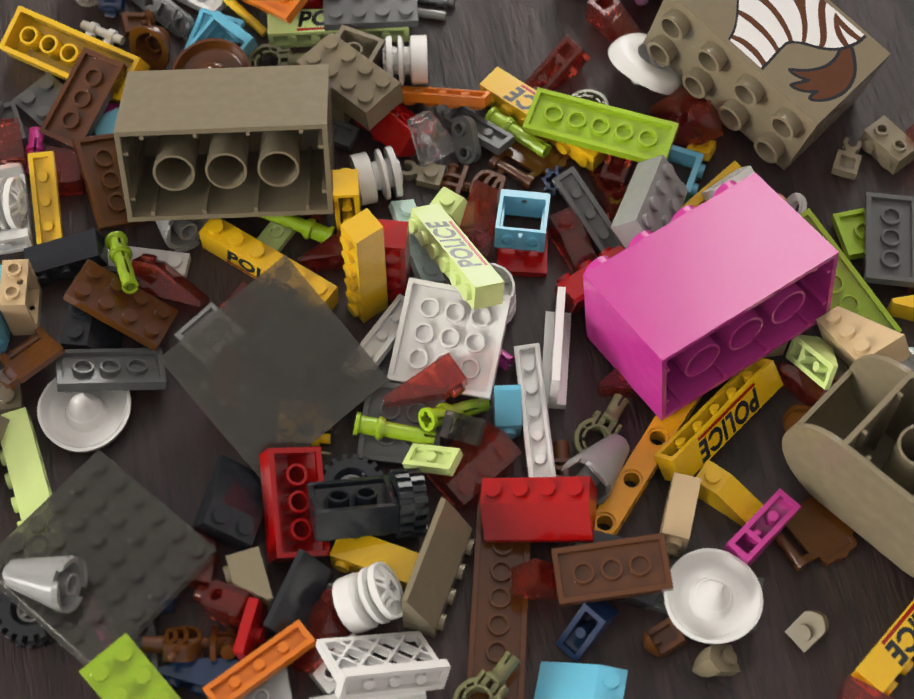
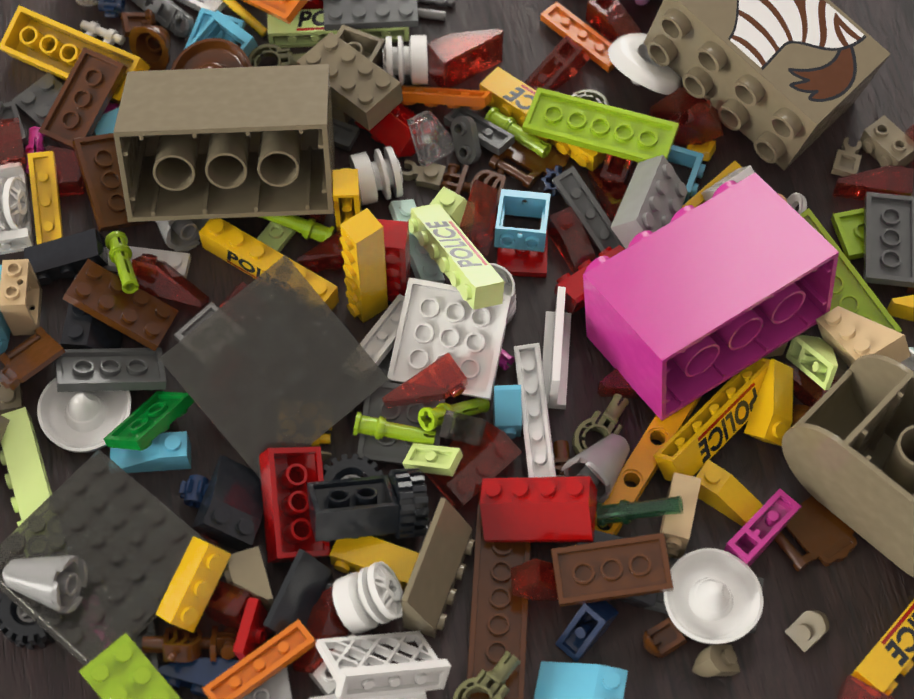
none -> green plate [104,391,195,451]
none -> medium azure slope [110,431,191,474]
none -> yellow brick [155,536,231,633]
none -> dark blue gear [179,475,209,508]
none -> clear red slope [428,29,504,89]
none -> orange plate [540,1,615,73]
none -> clear green pin [596,496,684,528]
none -> yellow slope [744,359,793,446]
none -> clear red slope [832,165,913,201]

